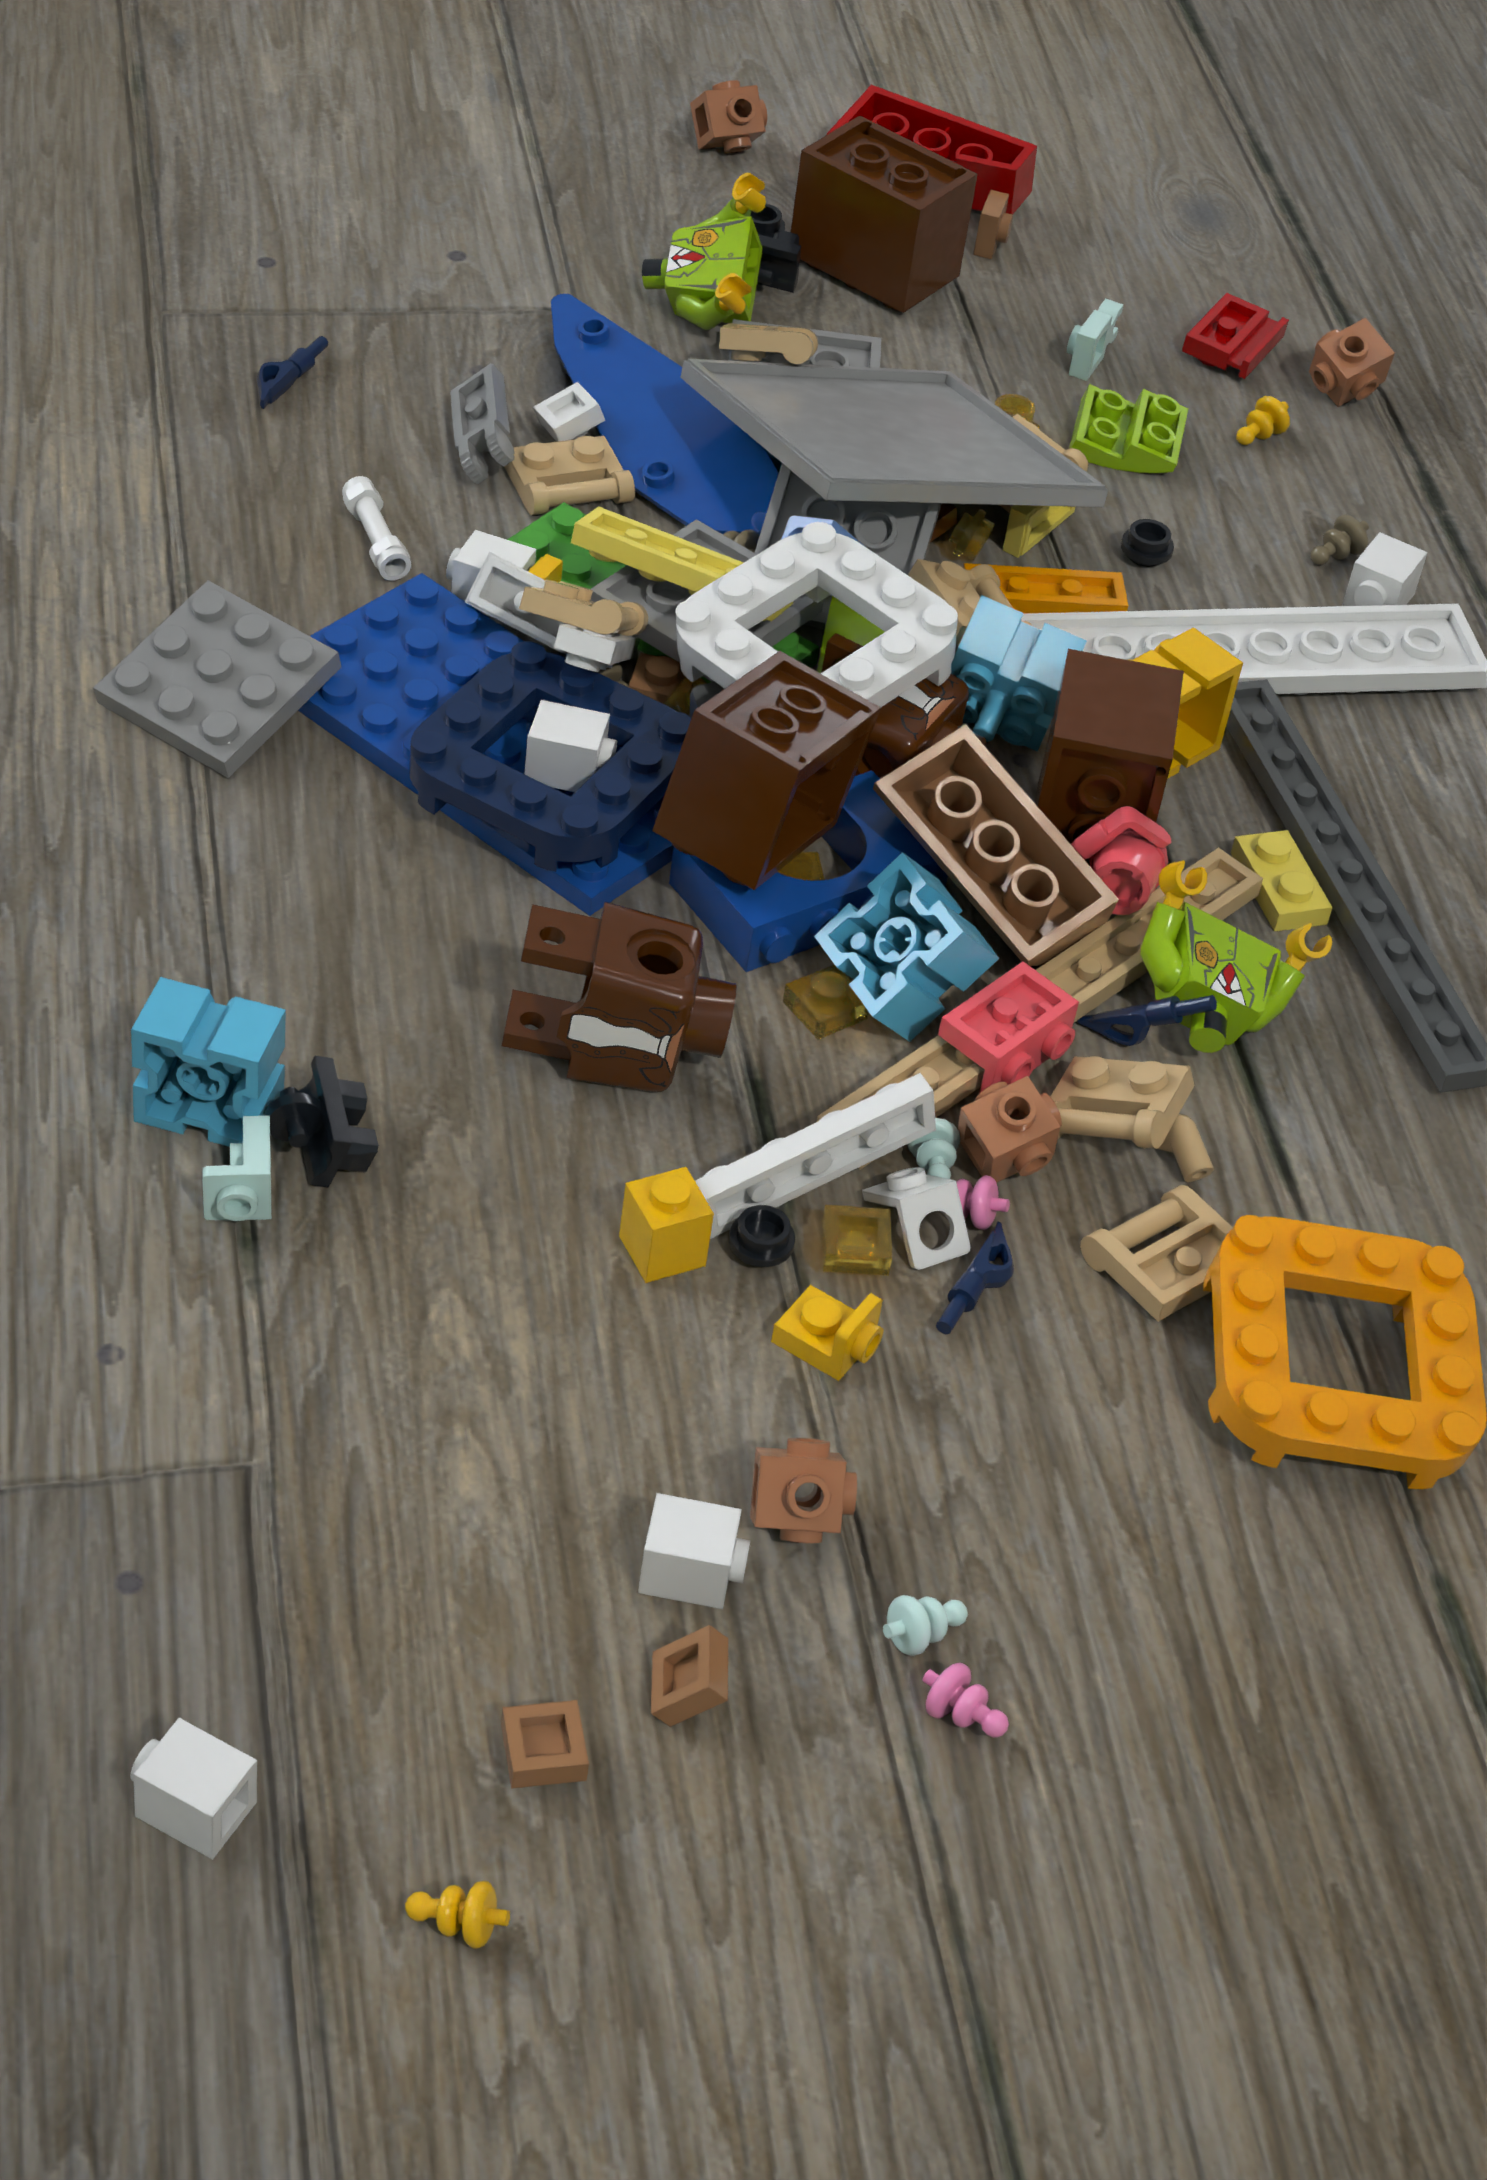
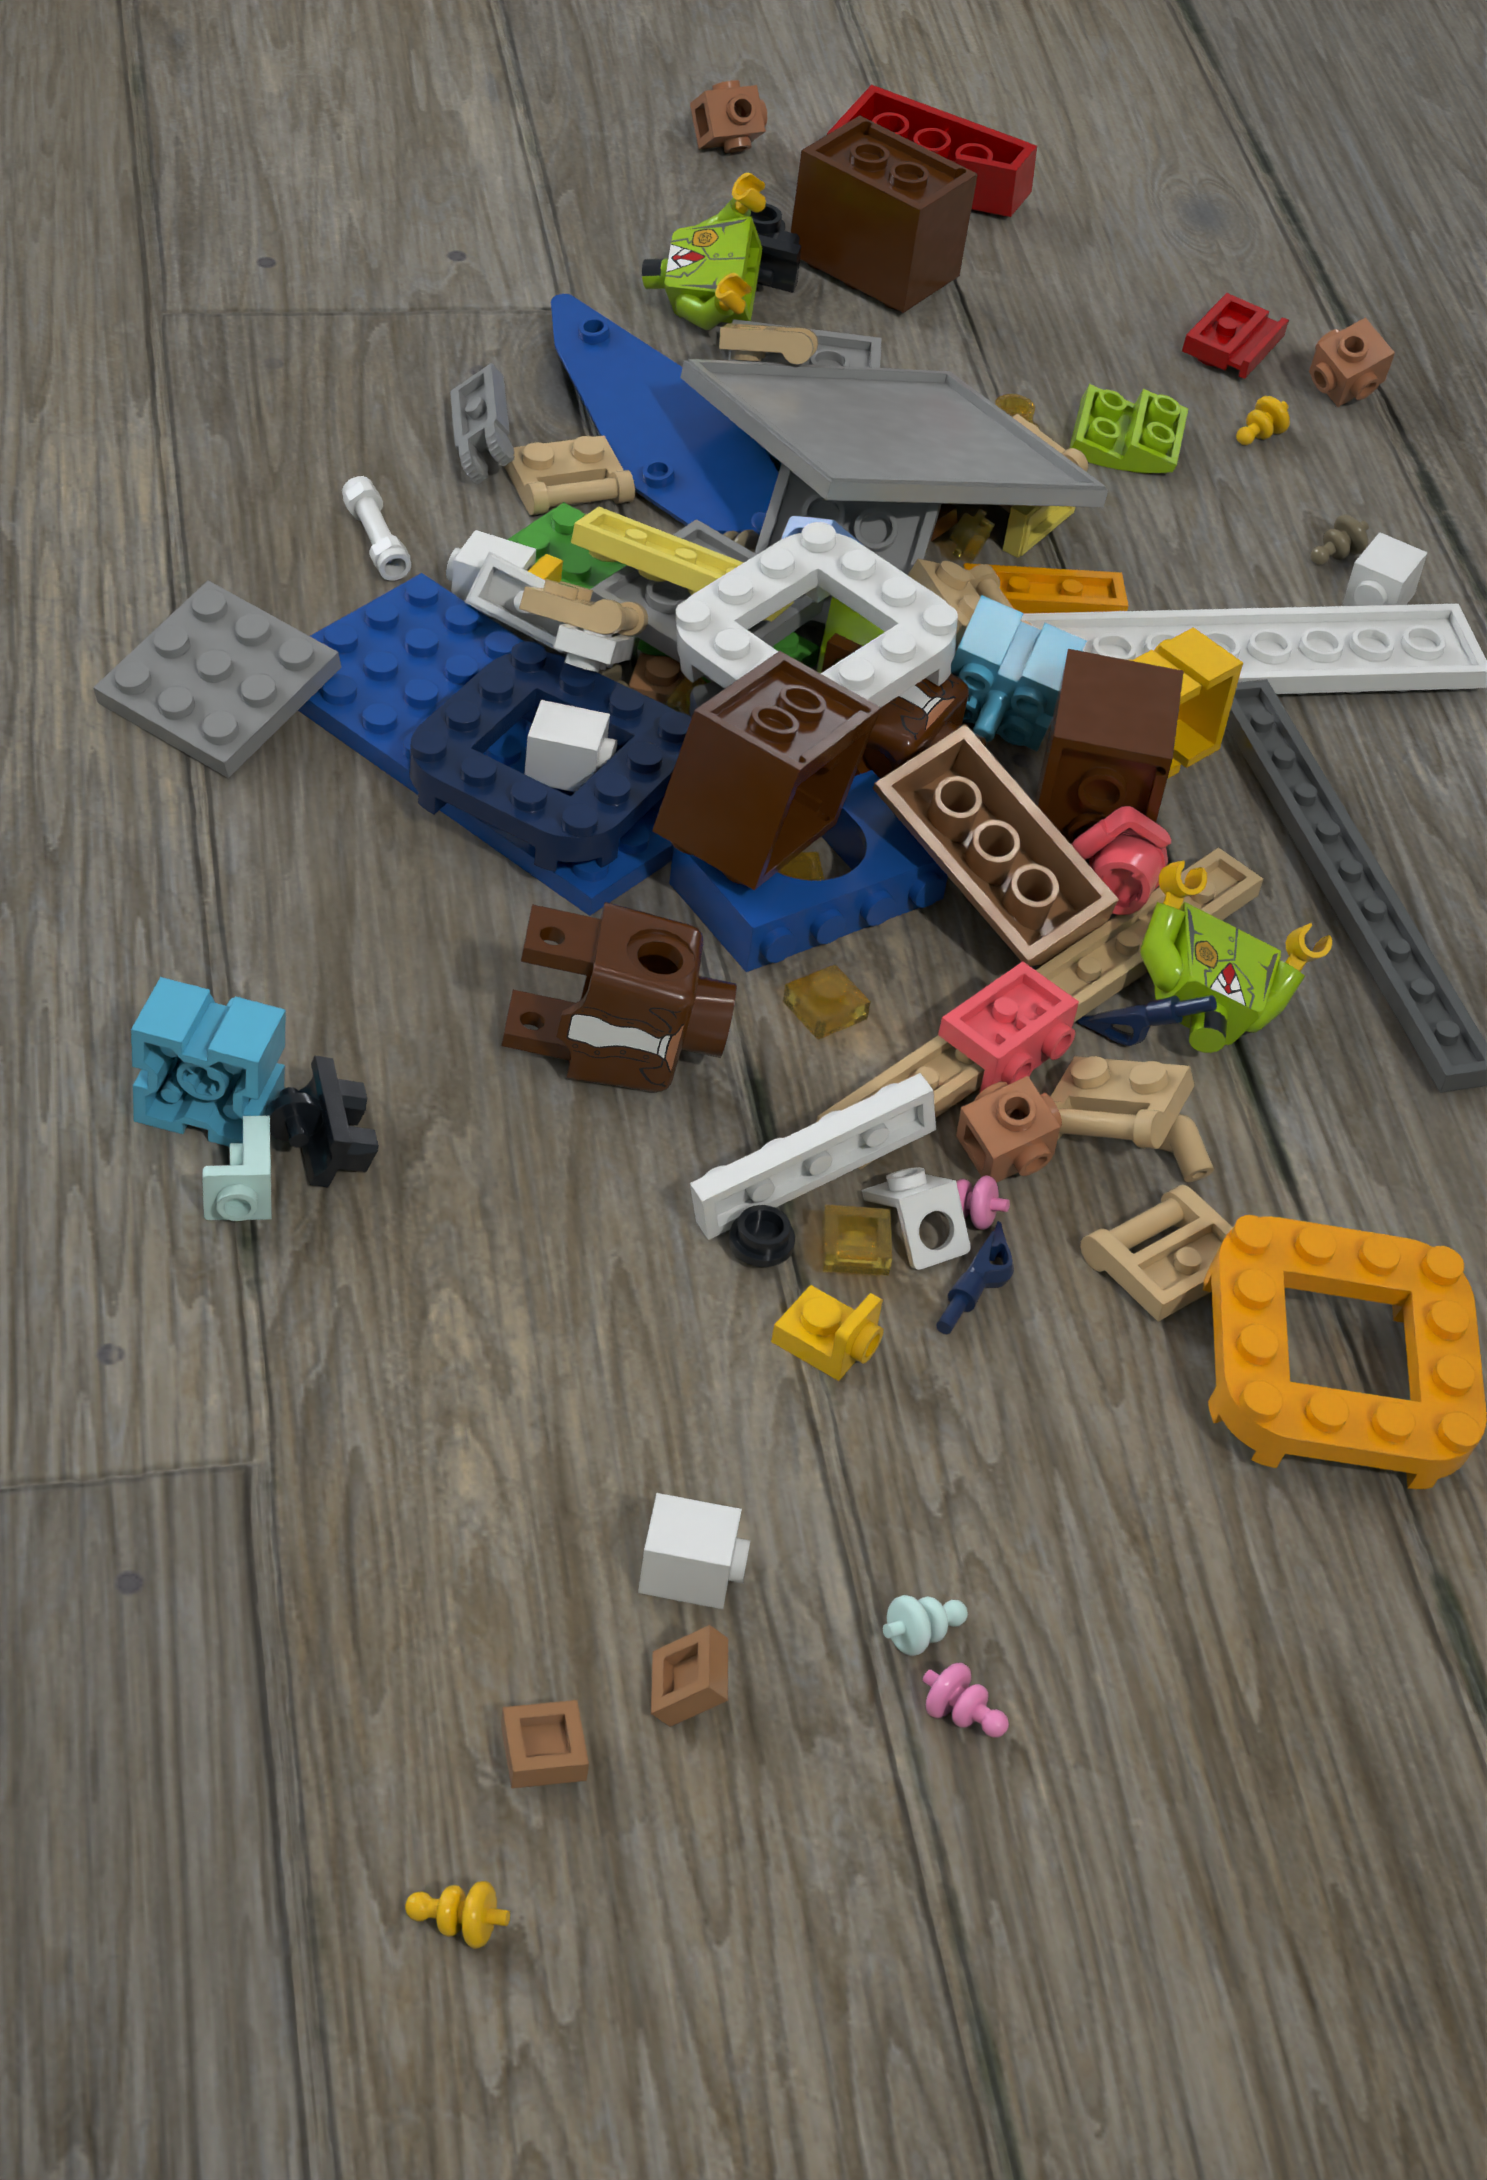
white brick [130,1718,257,1860] -> none
dark blue hand [257,336,328,409] -> none
white plate [533,382,605,442] -> none
yellow brick [619,1167,714,1283] -> none
nougat brick [750,1438,857,1543] -> none
medium azure brick [814,852,999,1042] -> none
light aqua hair [907,1118,960,1179] -> none
medium nougat plate [973,190,1013,259] -> none
light aqua plate [1067,298,1123,381] -> none
black plate [1121,519,1174,567] -> none
light yellow plate [1231,830,1333,931] -> none

